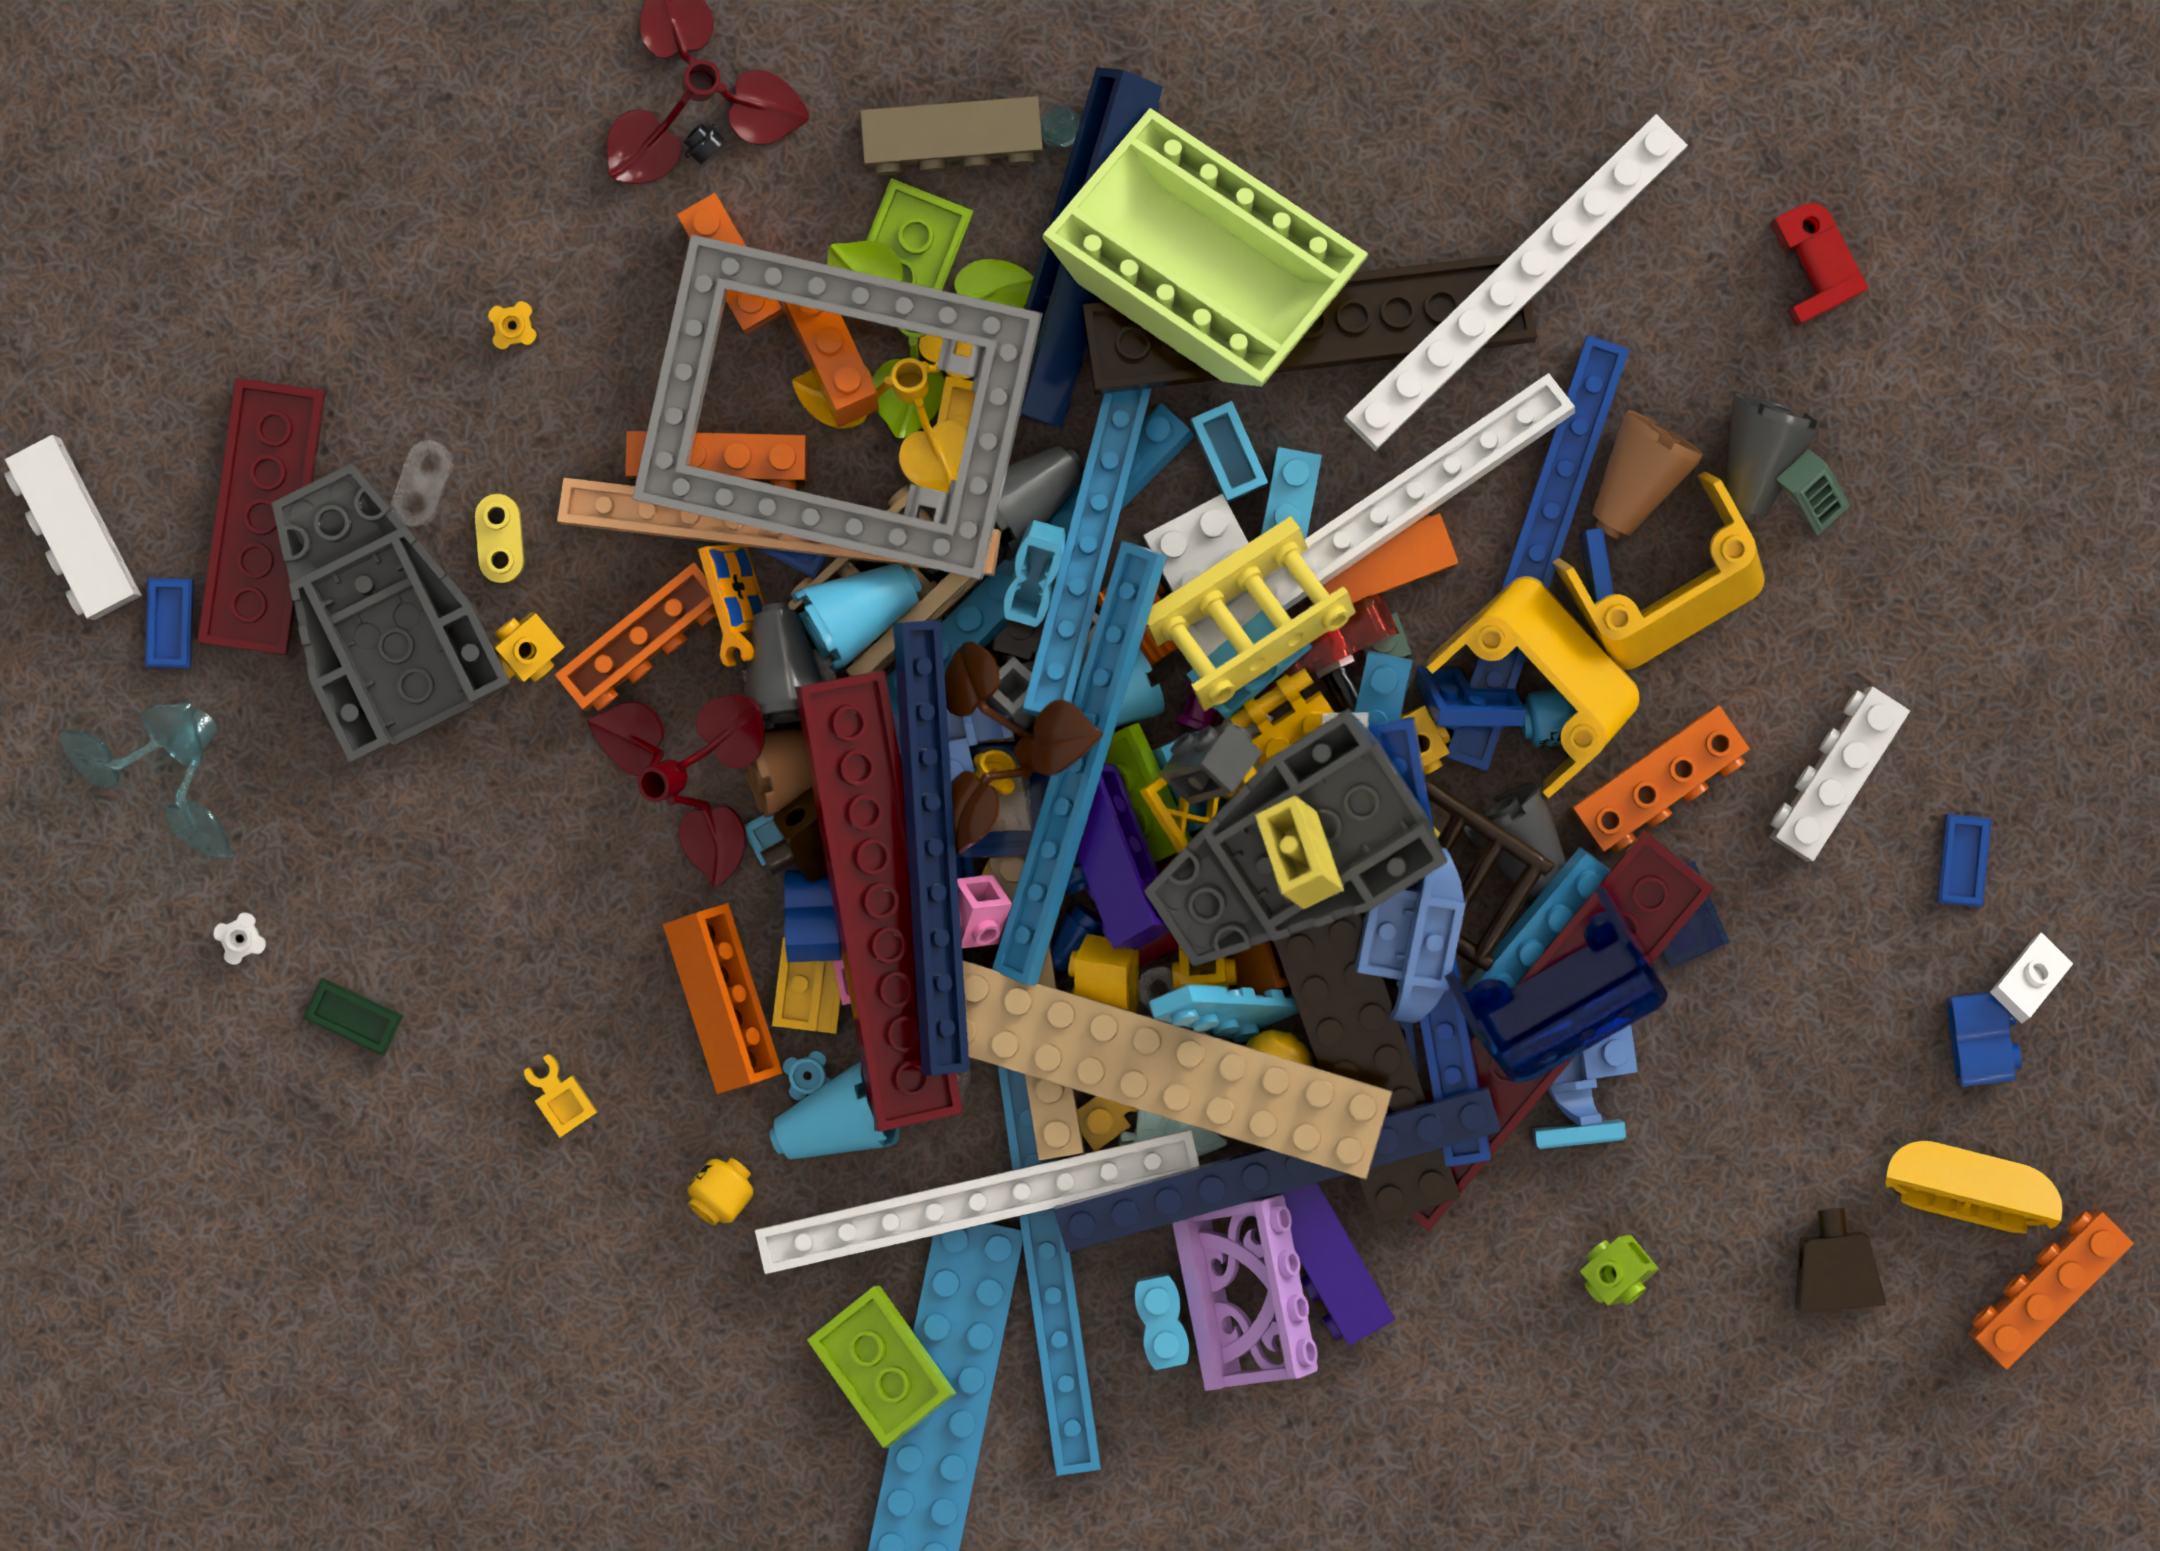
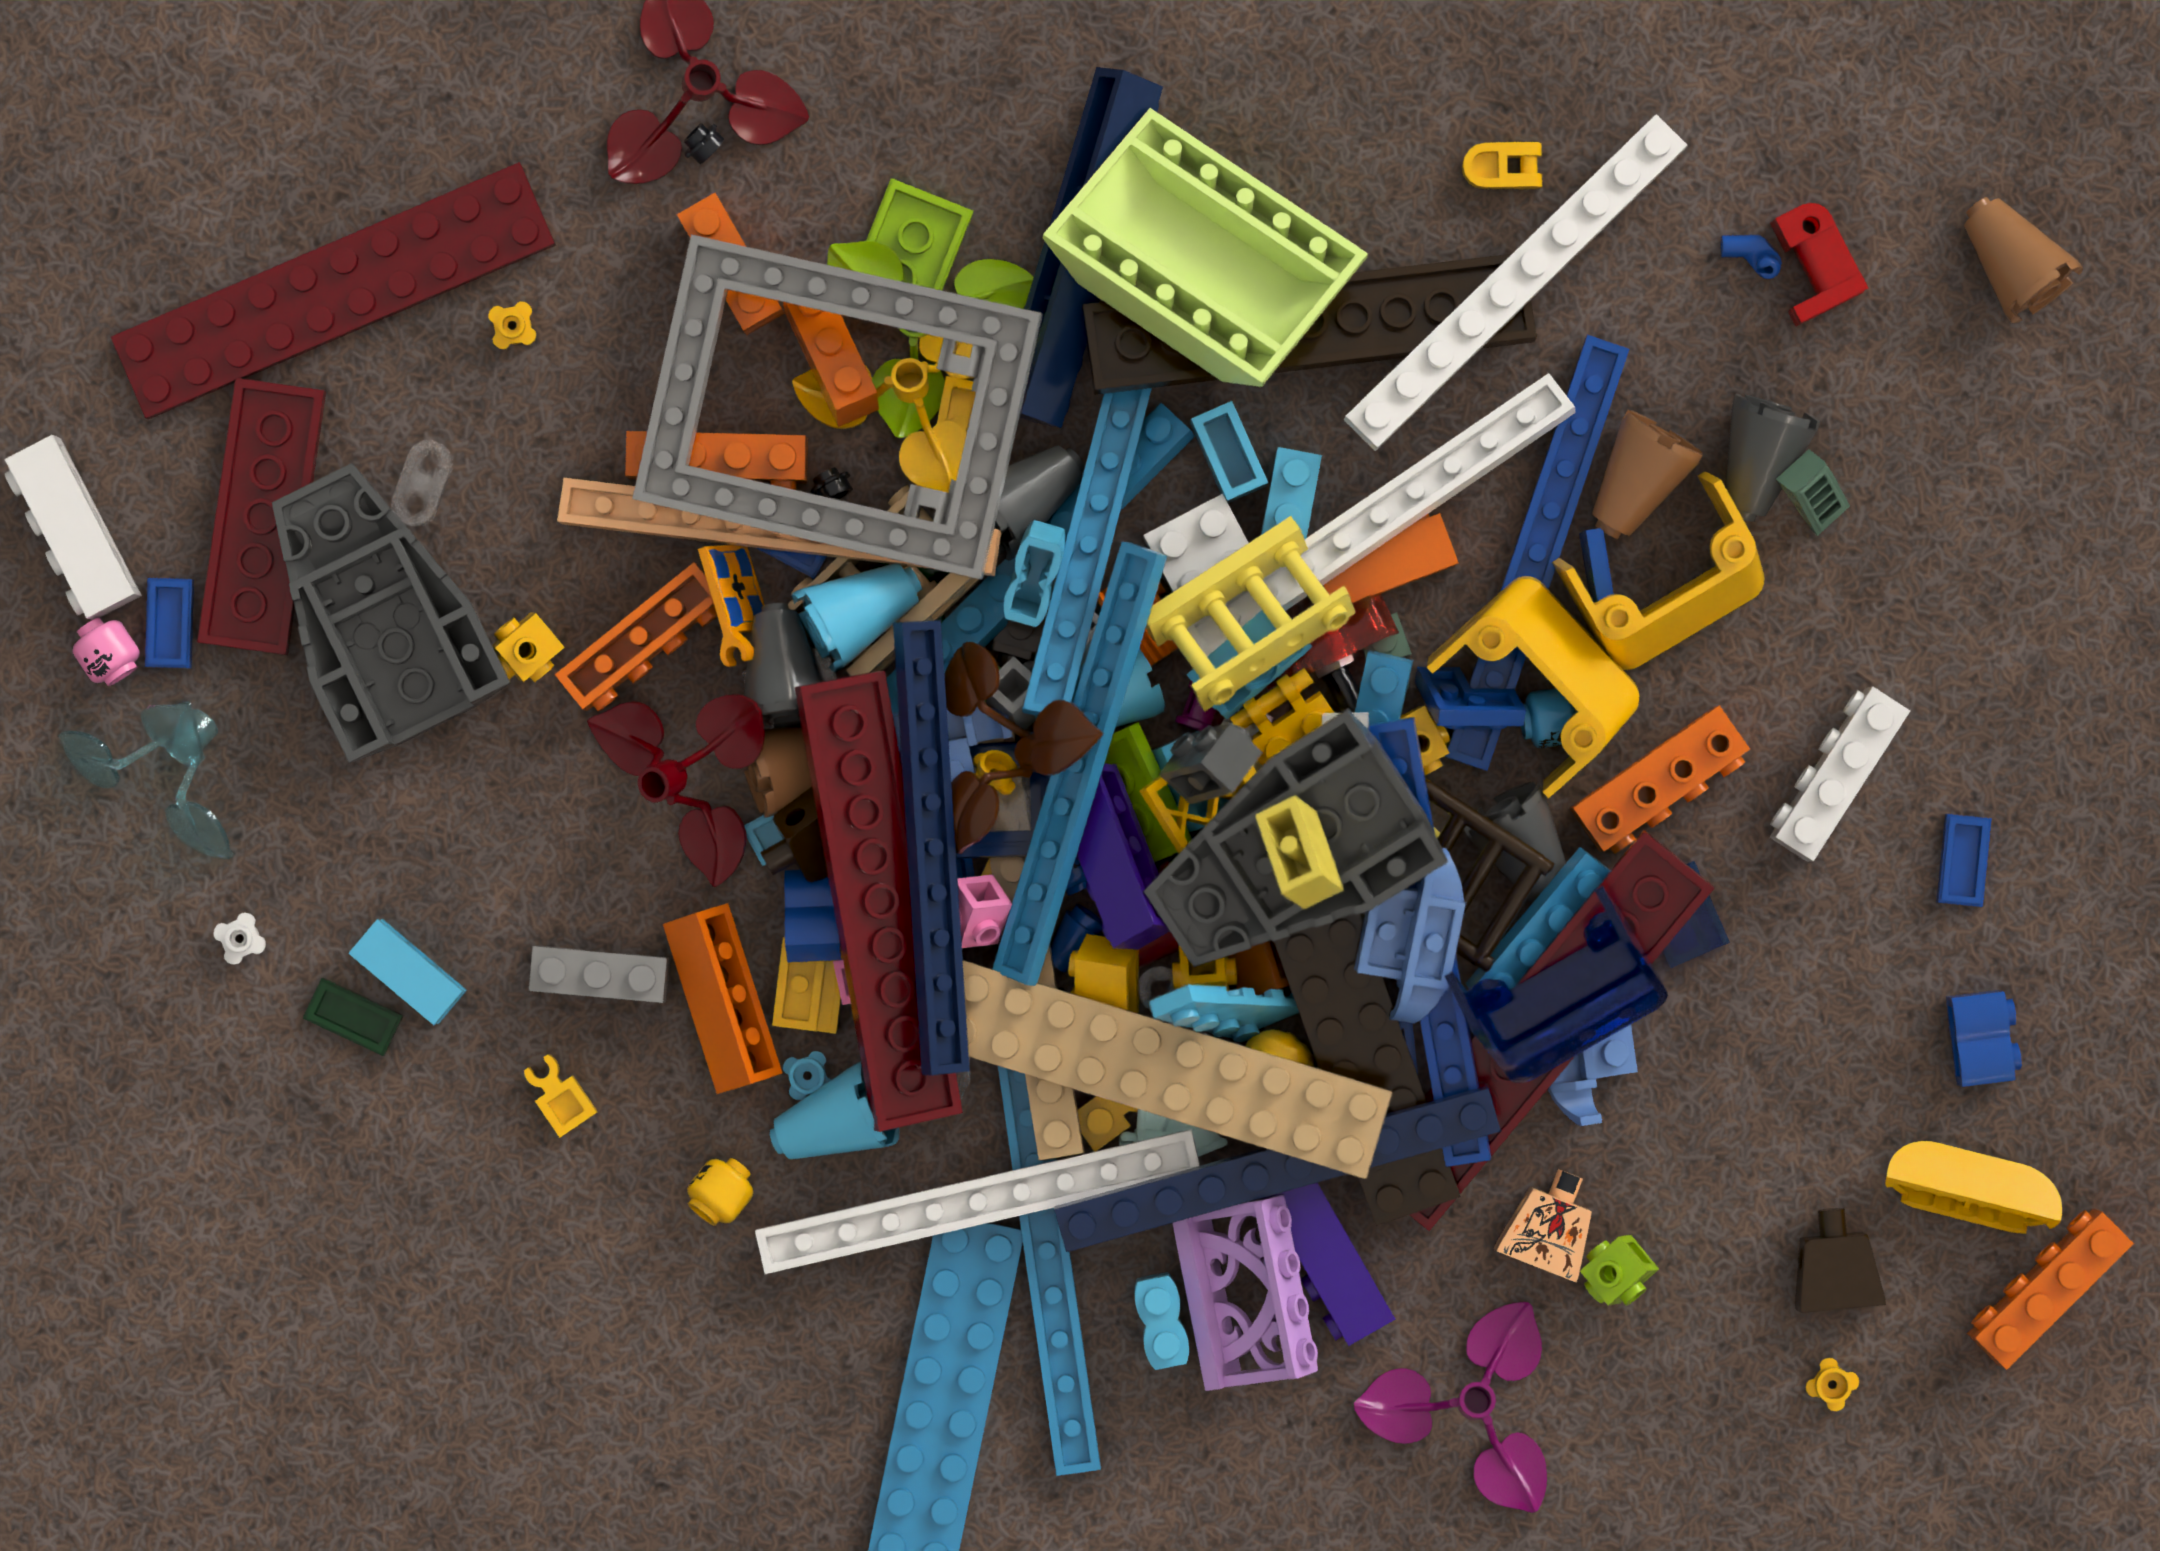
light yellow plate [475,494,525,583] -> none
lime plate [807,1286,957,1448] -> none
dark tan brick [860,96,1043,175] -> none
clear light blue plate [1041,106,1081,147] -> none
medium azure tile [1532,1119,1626,1149] -> none
white plate [1990,932,2073,1024] -> none
none -> bright pink head [72,617,140,686]
none -> dark red plate [111,162,556,420]
none -> medium azure piece [348,919,467,1025]
none -> light grey arch [529,946,671,1003]
none -> black plate [810,467,853,500]
none -> magenta plant [1354,1302,1547,1513]
none -> yellow plate [1462,142,1542,190]
none -> light nougat torso [1494,1169,1592,1282]
none -> blue arm [1721,235,1782,279]
none -> yellow plate [1805,1358,1859,1411]
none -> medium nougat cone [1964,197,2083,323]

